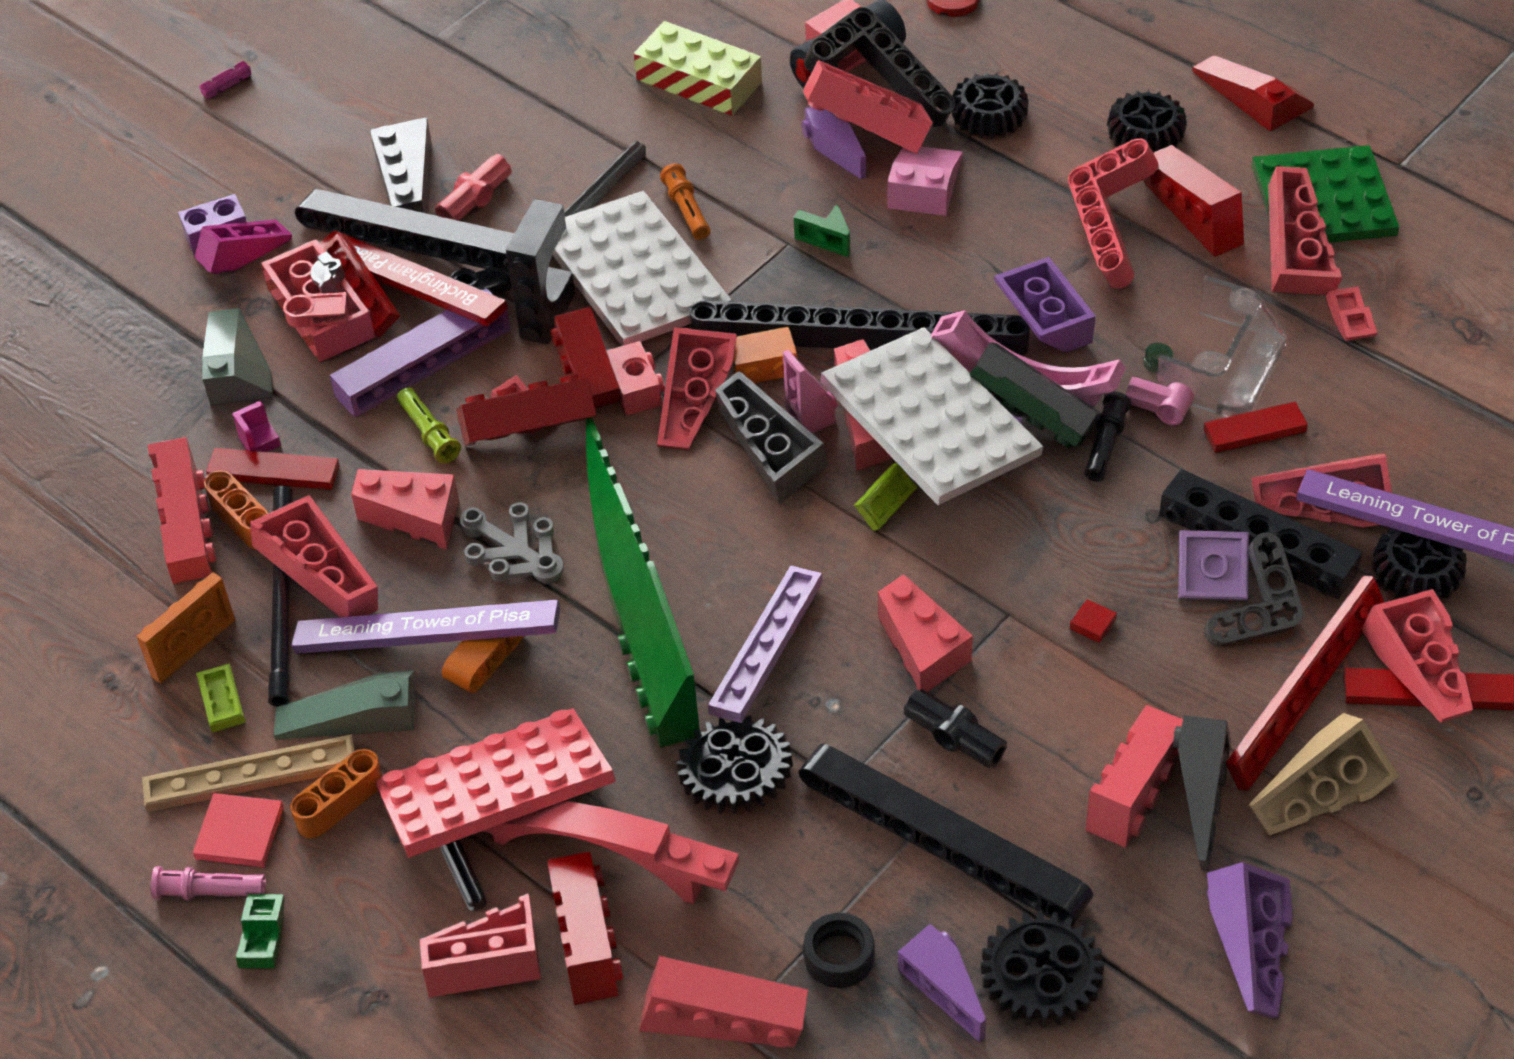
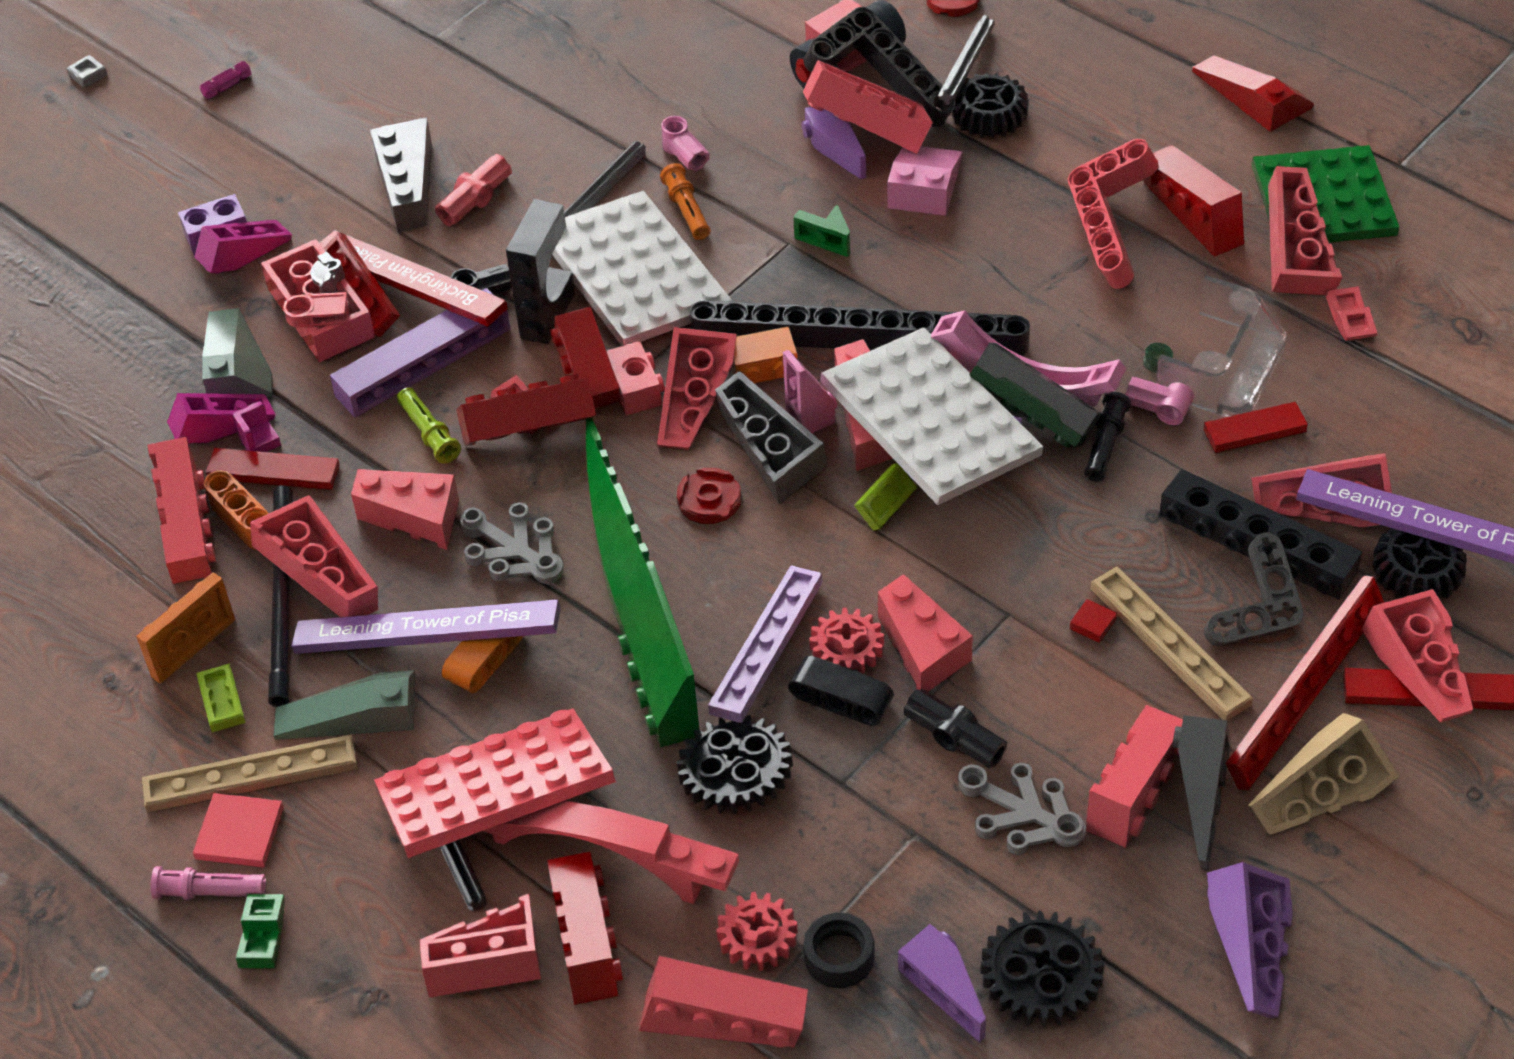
orange beam [290,749,383,839] -> none
beam [294,189,515,275] -> none
yellowish green brick [634,21,762,116] -> none
black beam [798,744,1093,926] -> none
medium lavender slope [994,257,1096,353] -> none
black gear [1107,89,1187,153] -> none
lavender tile [1178,530,1249,601] -> none
none -> light grey tile [67,55,107,88]
none -> dark pink slope [167,393,276,444]
none -> bright pink piece [662,116,709,172]
none -> red tile [676,468,742,524]
none -> coral gear [716,892,798,971]
none -> black beam [788,656,894,726]
none -> coral gear [809,607,884,674]
none -> dark grey axle [938,15,995,105]
none -> light grey plant [958,762,1086,855]
none -> tan tile [1090,566,1253,721]

